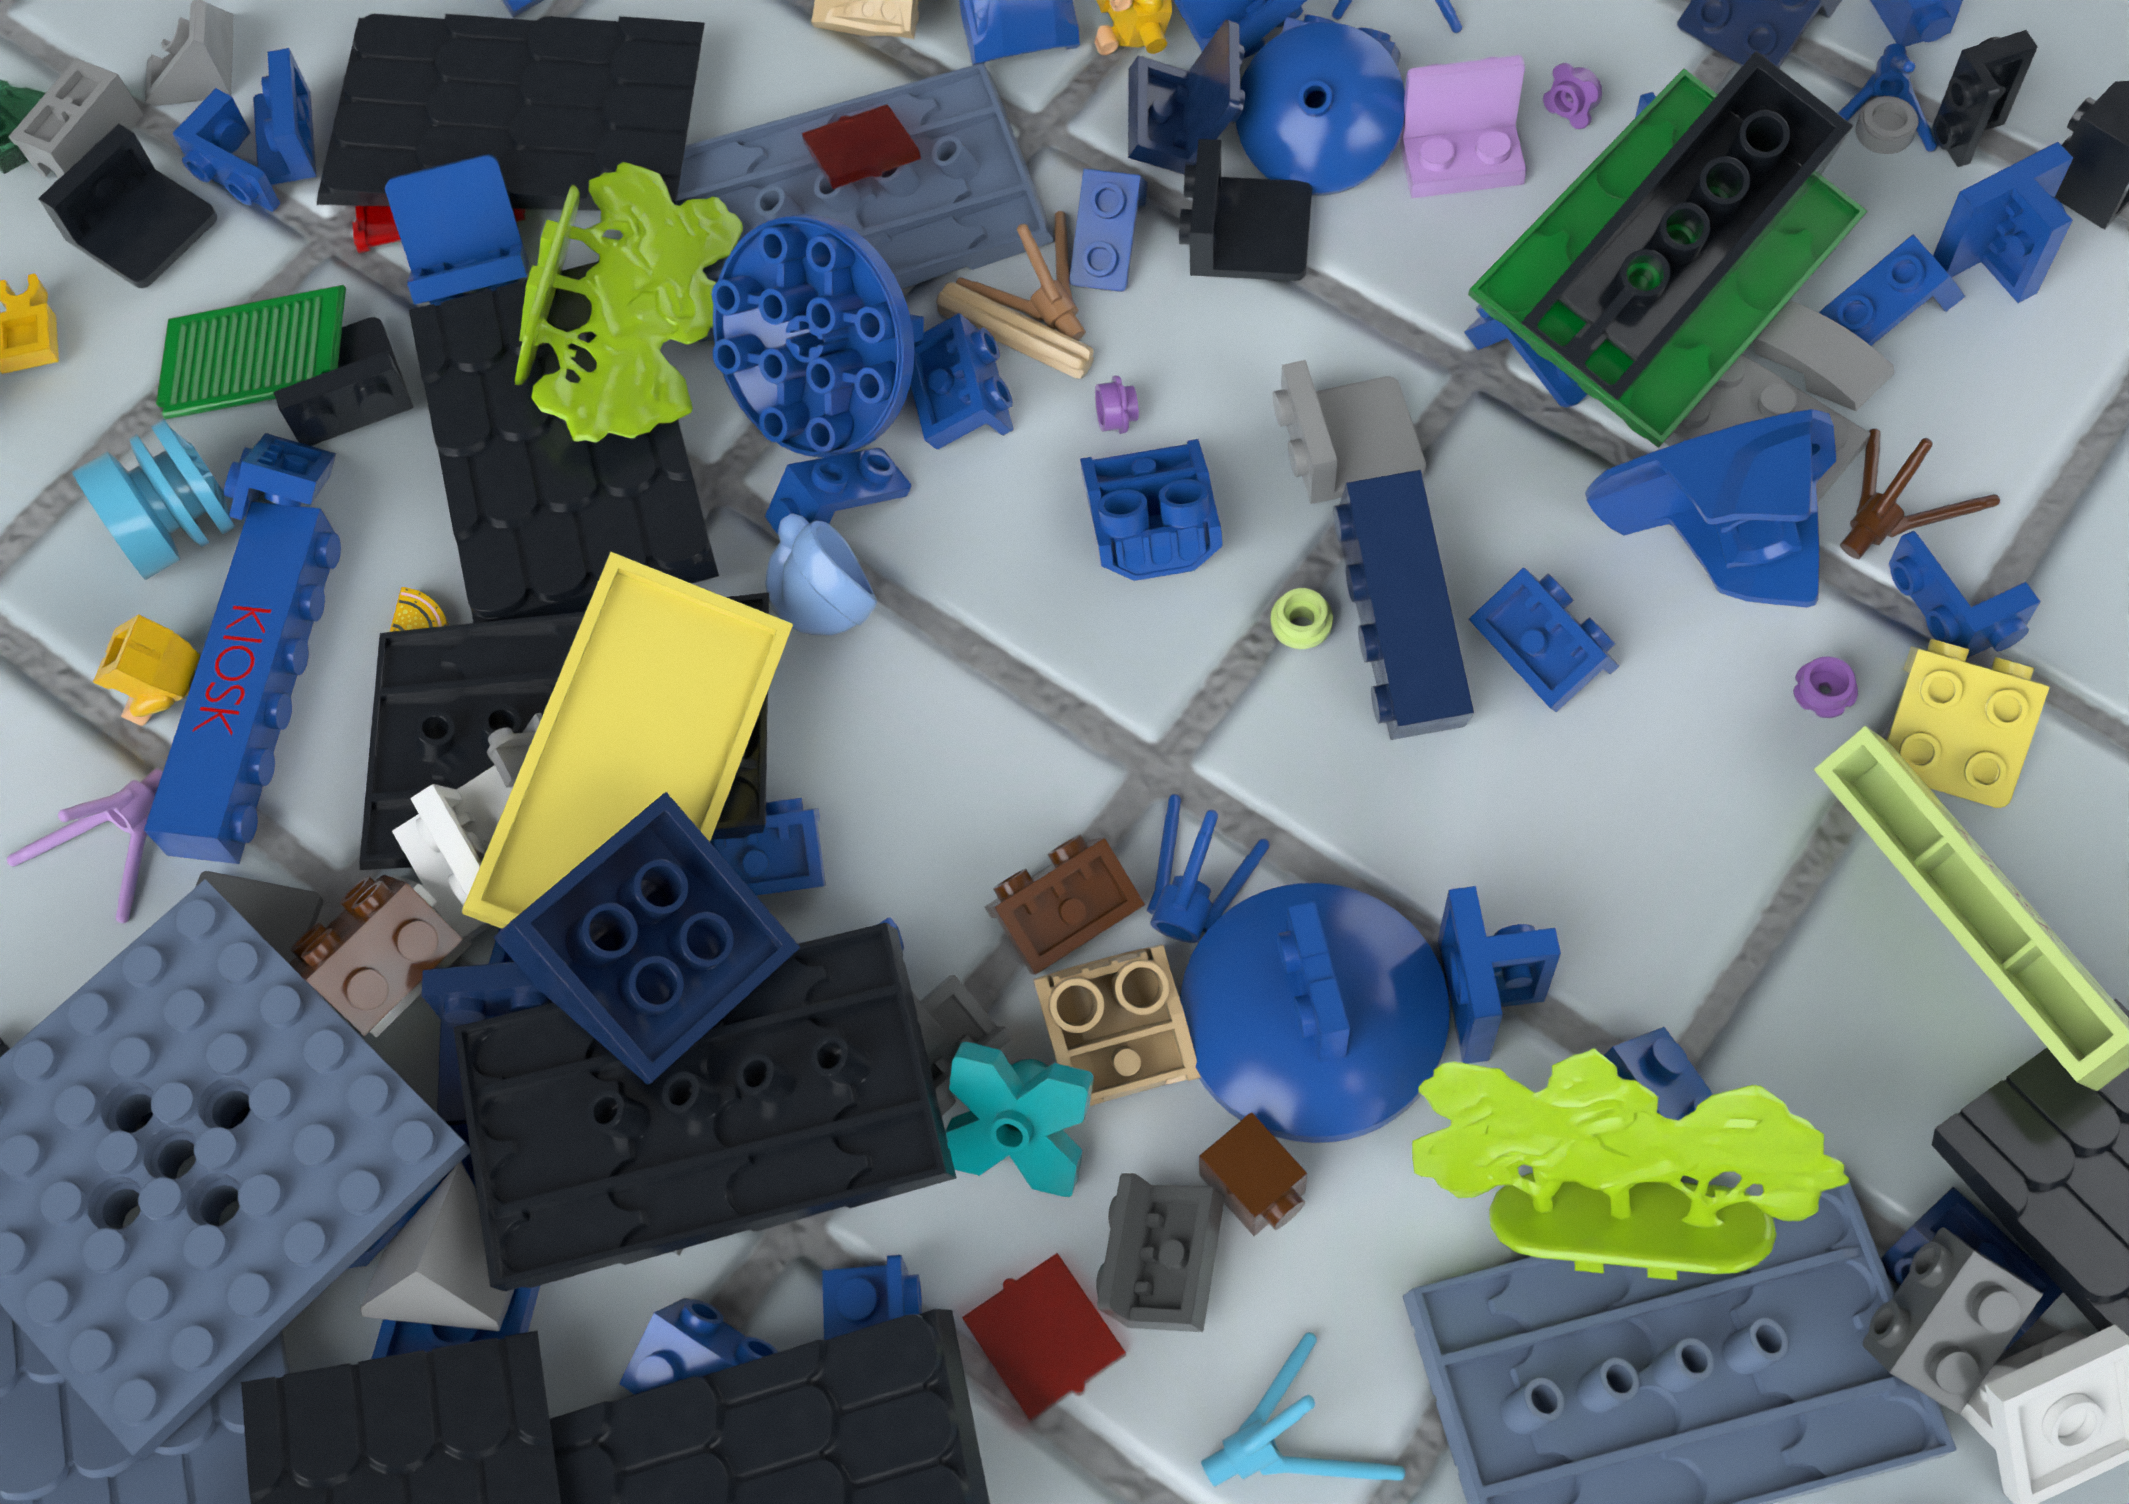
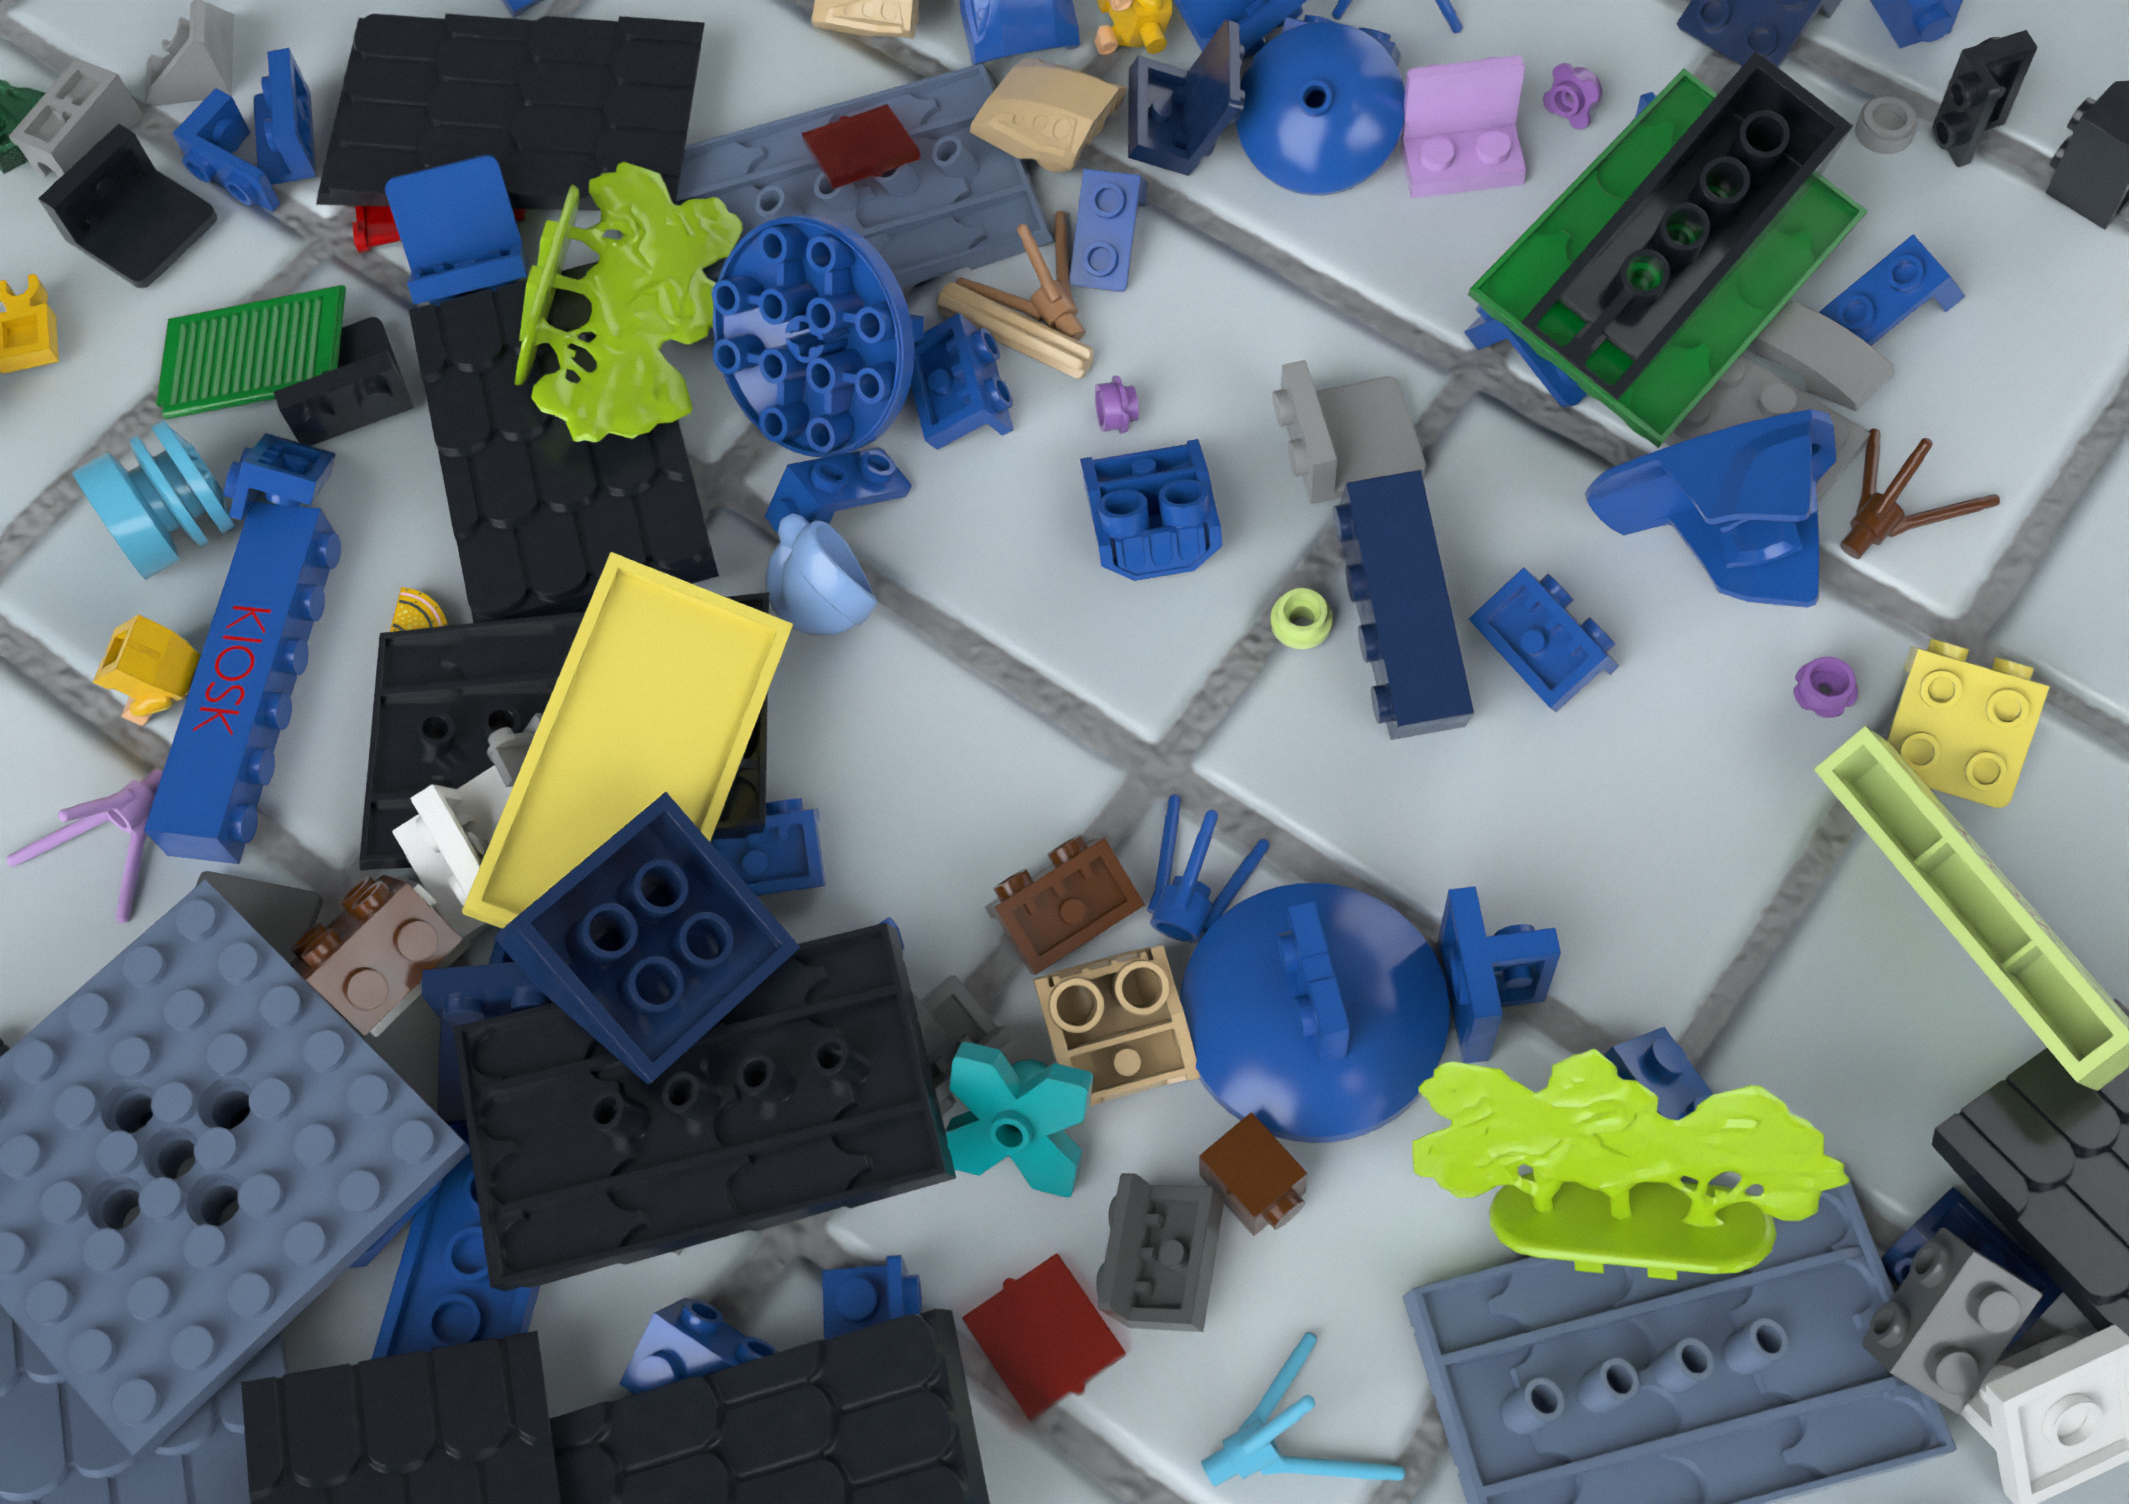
light grey slope [360,1161,514,1331] -> none
black bracket [1179,139,1312,281] -> none
blue plant [1838,43,1937,152] -> none
blue bracket [1889,531,2041,658] -> none
blue bracket [1933,142,2073,303] -> none
none -> tan slope [969,58,1127,173]

